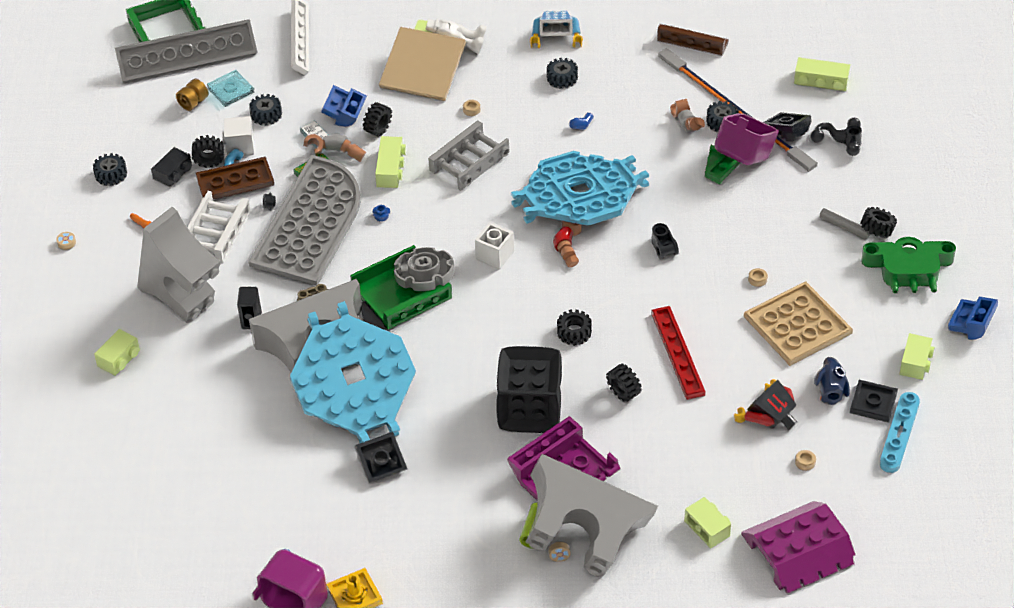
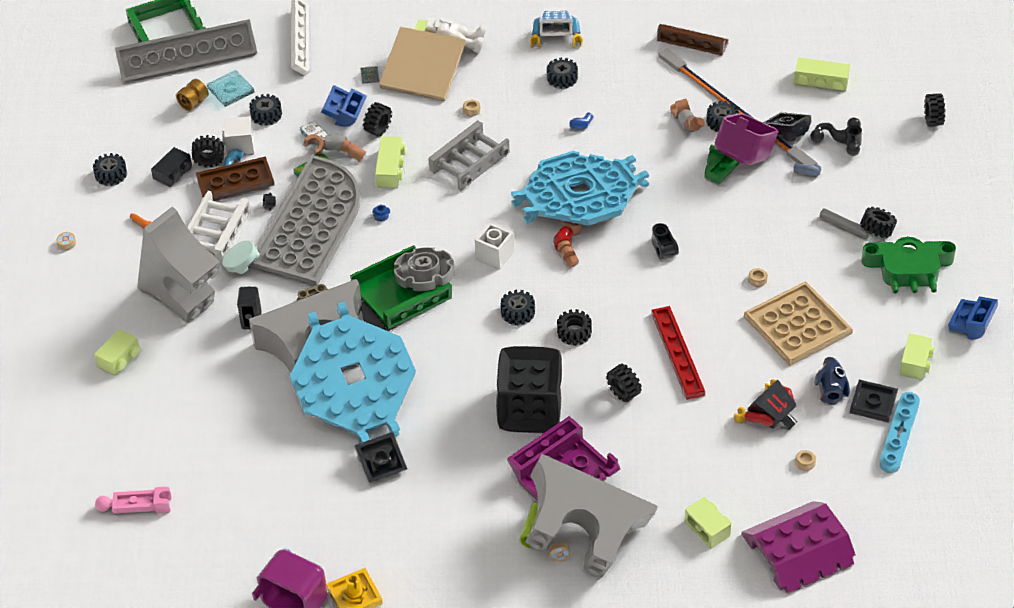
none -> bright pink plate [95,487,172,514]
none -> light aqua tile [222,241,260,274]
none -> clear smoke tile [360,66,379,84]
none -> black wheel [500,289,535,325]
none -> sand blue arm [793,164,822,177]
none -> black tyre [924,93,946,126]

